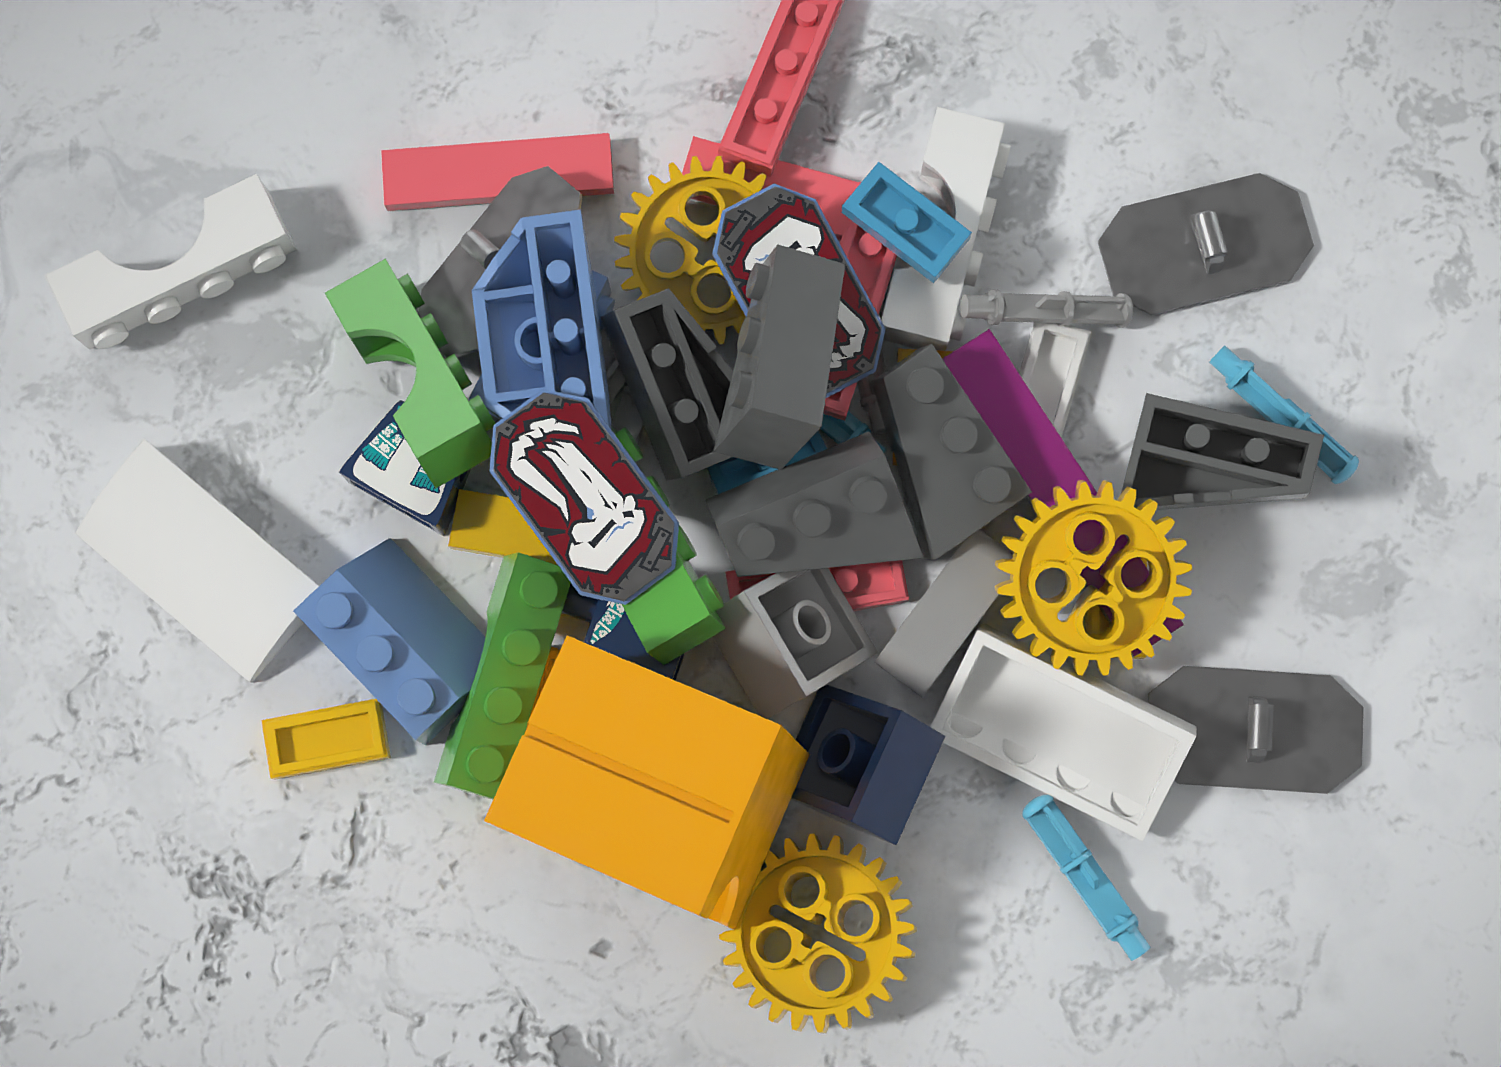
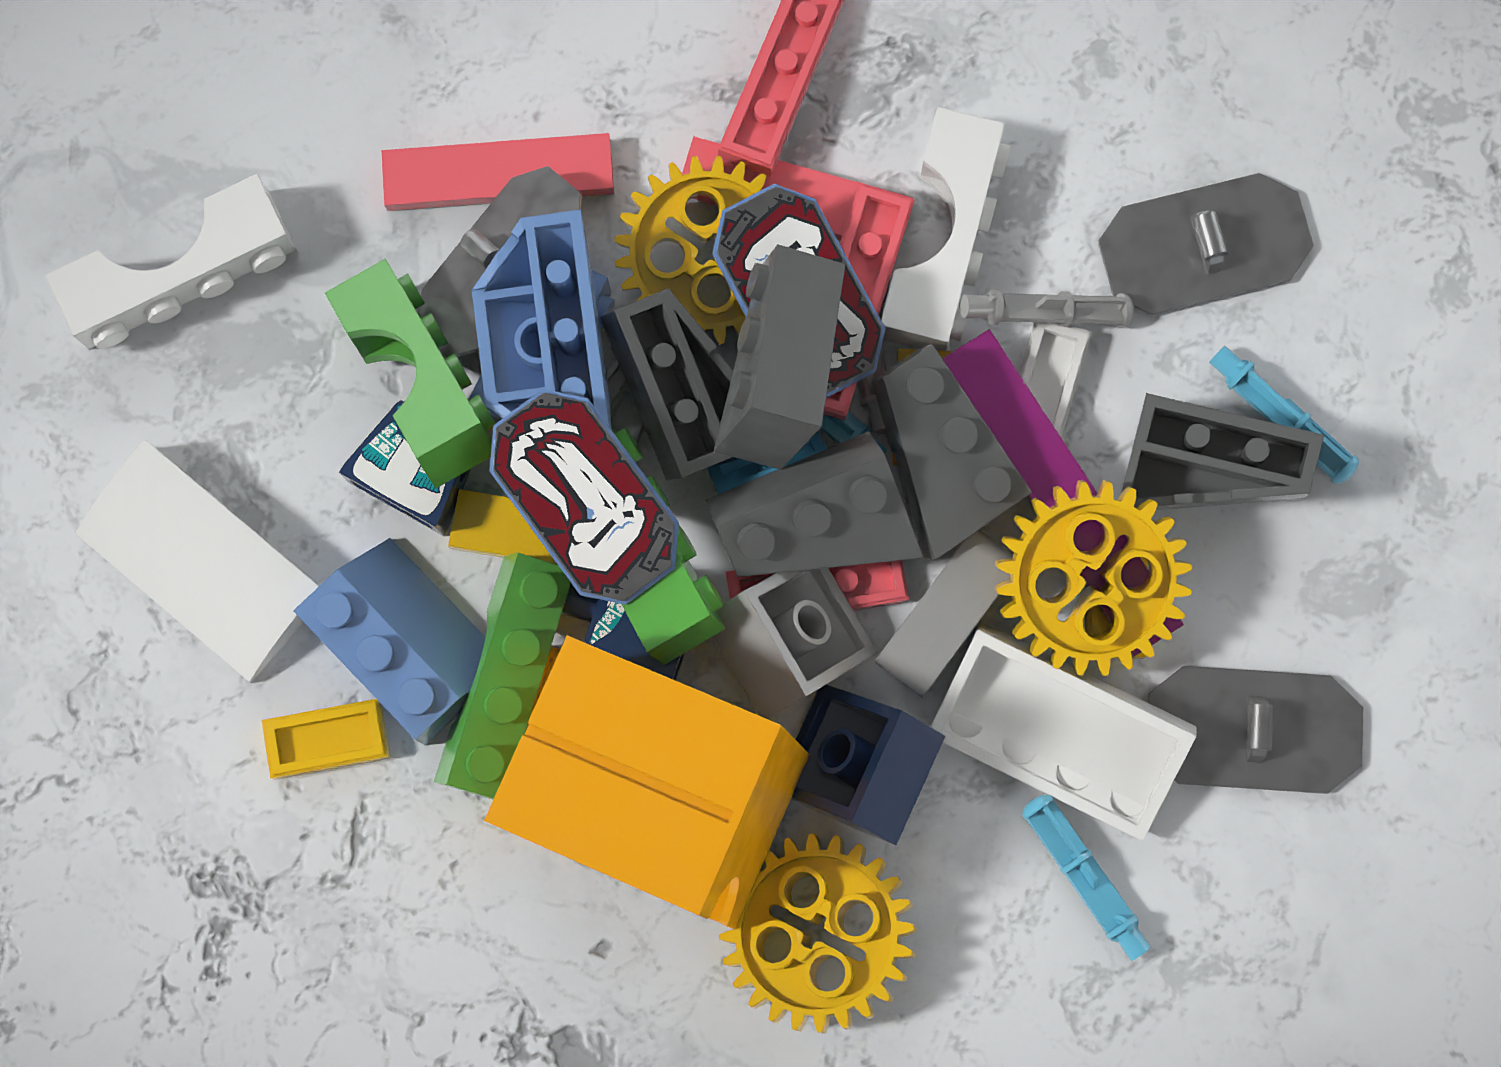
dark azure plate [841,162,972,283] -> none

